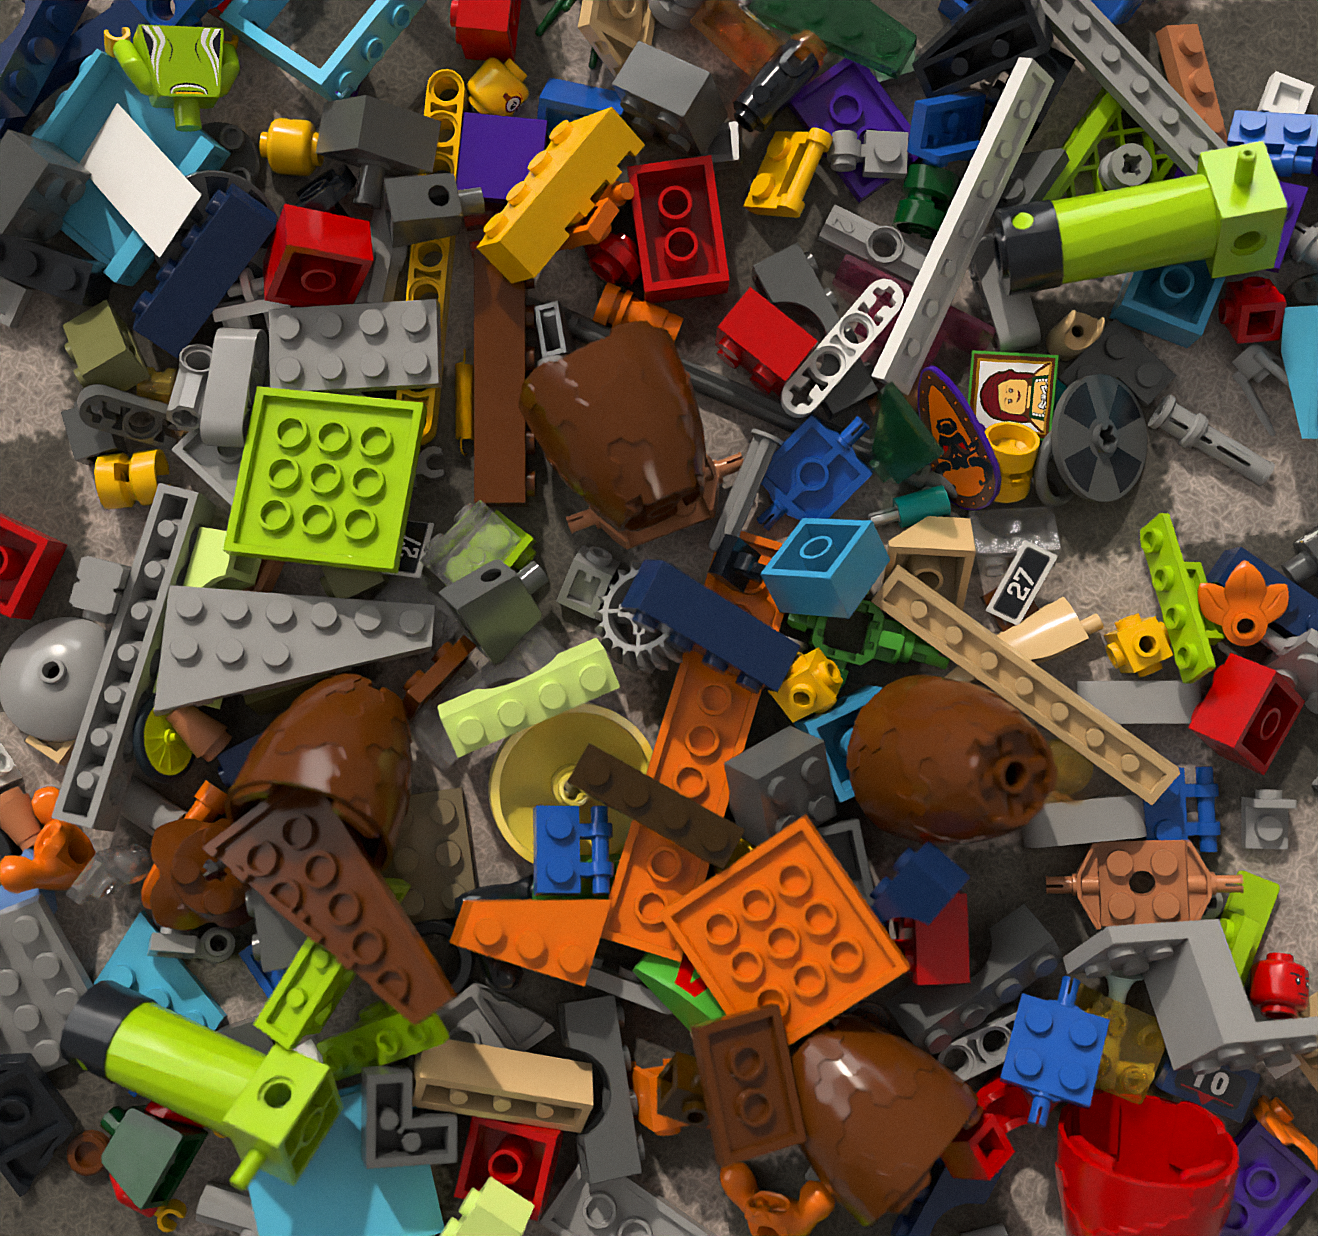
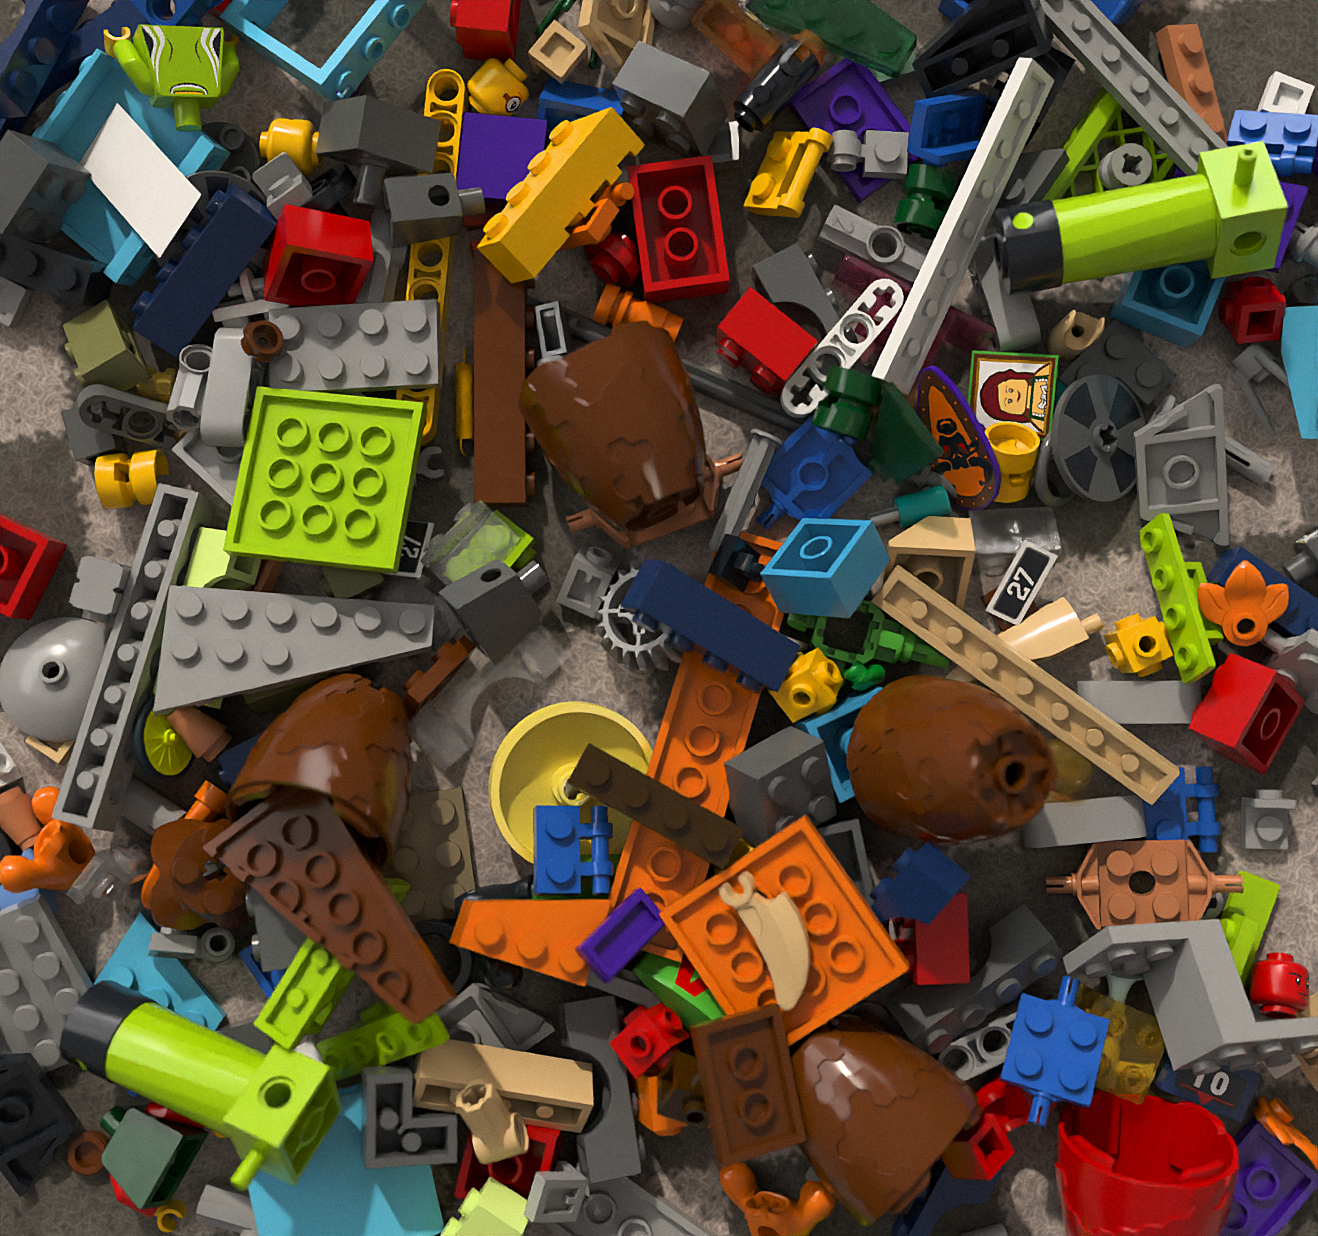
yellowish green arch [437,638,620,758] -> none
none -> reddish brown plate [241,320,284,363]
none -> light grey bracket [252,152,313,221]
none -> tan piece [456,1078,529,1164]
none -> light grey bracket [524,1161,588,1223]
none -> tan panel [528,20,589,84]
none -> dark purple tile [575,888,666,983]
none -> red brick [609,1002,690,1079]
none -> tan piece [719,871,811,1011]
none -> dark green wheel [811,365,884,441]
none -> green arm [843,660,886,691]
none -> light grey wing [1133,384,1230,546]

